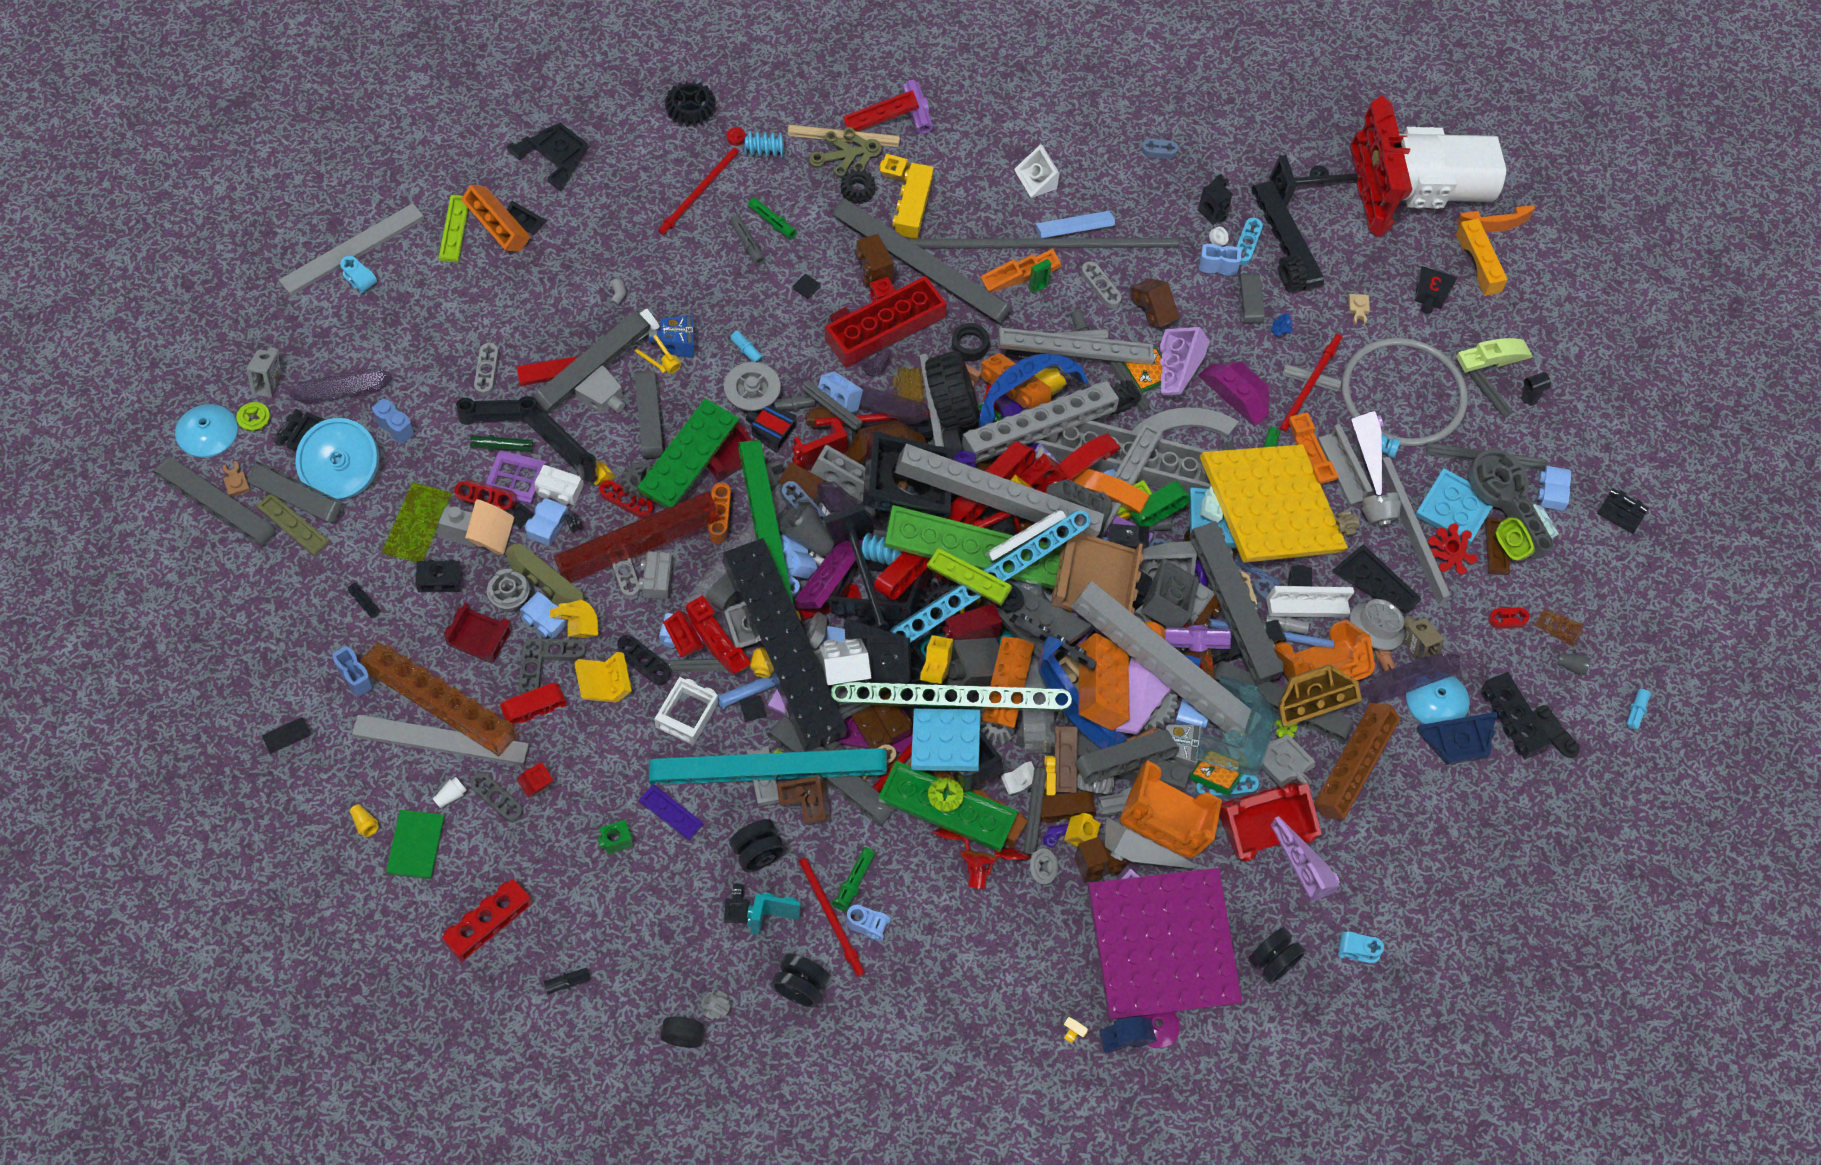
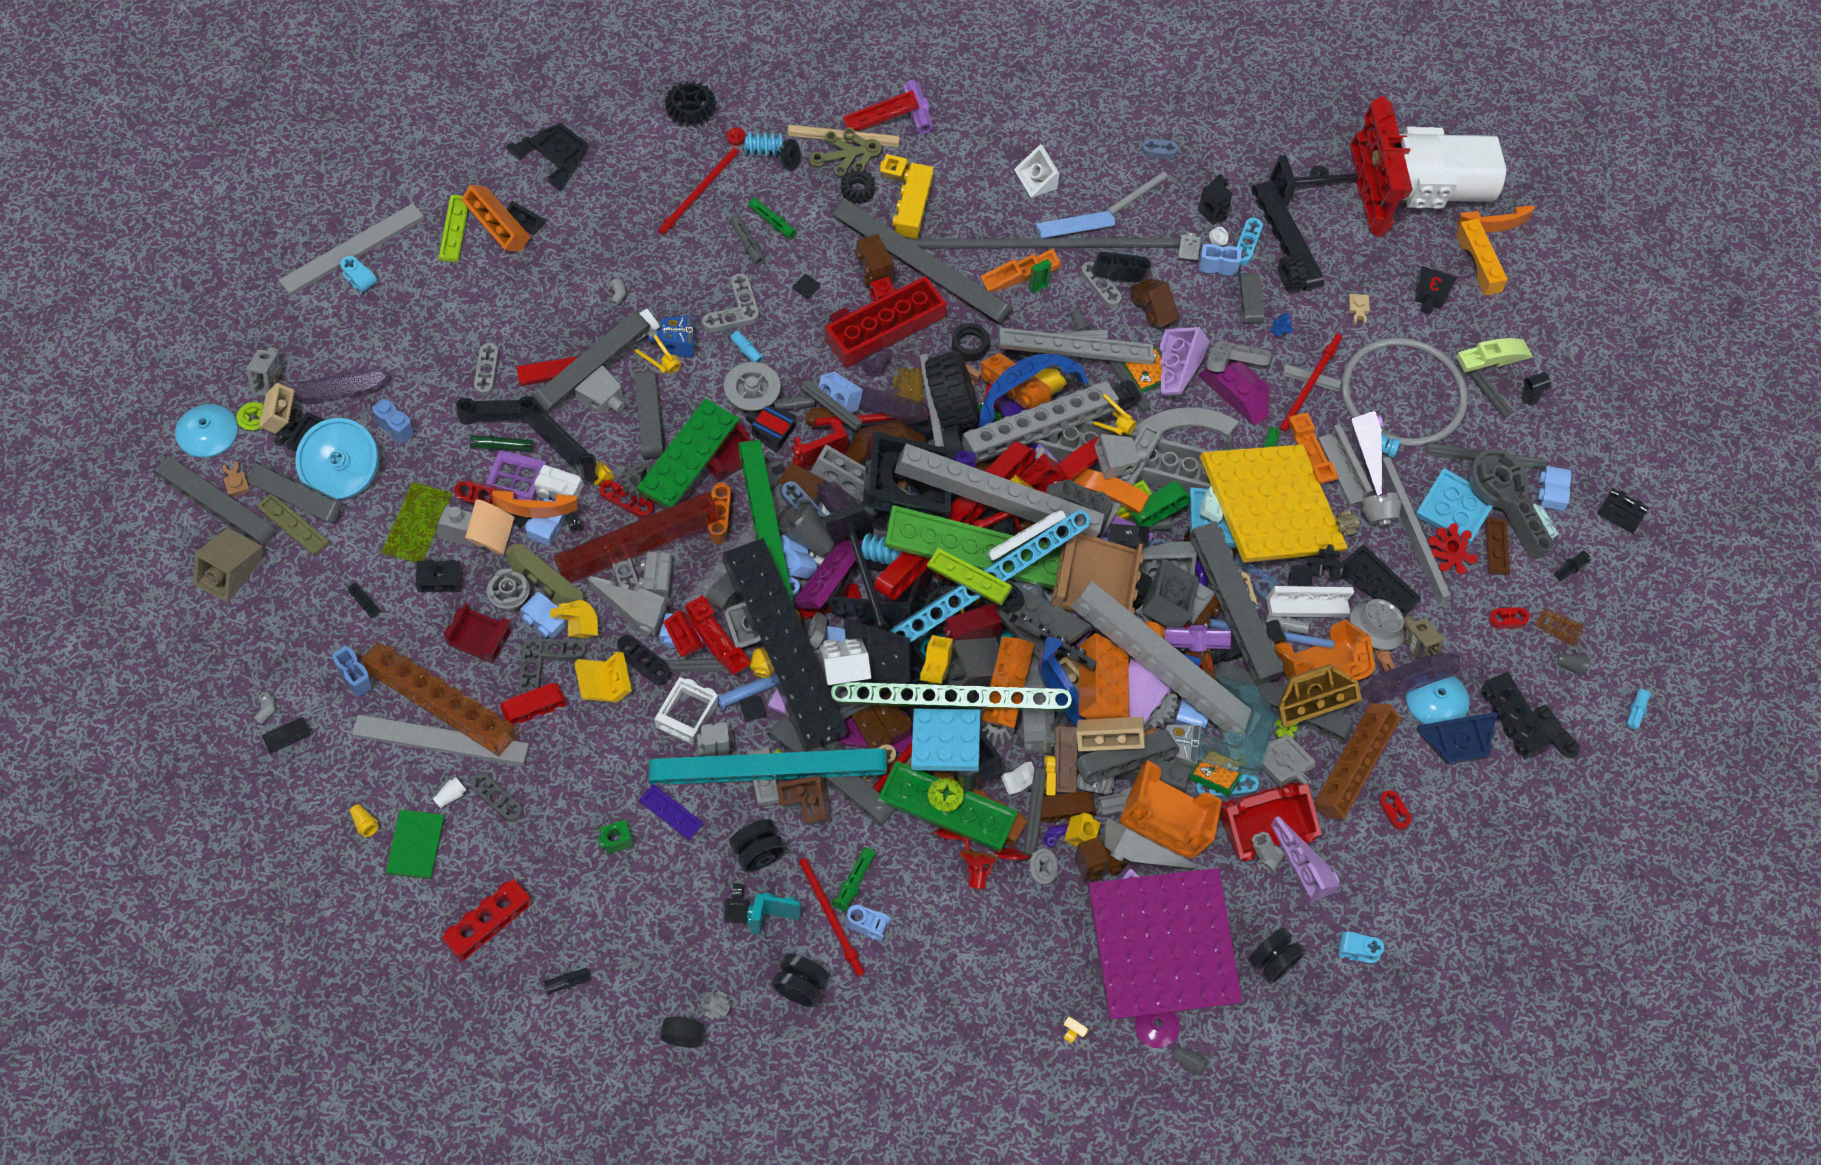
red brick [516,762,553,798] -> none
dark blue brick [1099,1017,1157,1053] -> none
lime piece [1496,518,1535,561] -> none
none -> dark tan slope [193,528,263,603]
none -> light grey arm [253,692,275,725]
none -> tan brick [260,383,295,434]
none -> orange slope [492,491,578,518]
none -> light grey wedge [588,576,667,637]
none -> light grey brick [697,722,730,756]
none -> light grey beam [702,274,759,332]
none -> black gear [779,139,801,170]
none -> tan brick [1076,717,1145,751]
none -> black beam [1092,252,1151,282]
none -> yellow plant [1093,393,1137,436]
none -> light grey torso [1094,434,1147,479]
none -> light grey bar [1107,171,1168,215]
none -> dark grey cone [1173,1046,1209,1076]
none -> light grey bracket [1178,233,1201,261]
none -> light grey beam [1207,341,1272,372]
none -> light grey piece [1251,831,1284,874]
none -> black hips [1307,544,1349,579]
none -> red beam [1379,790,1411,830]
none -> black axle [1554,551,1591,581]

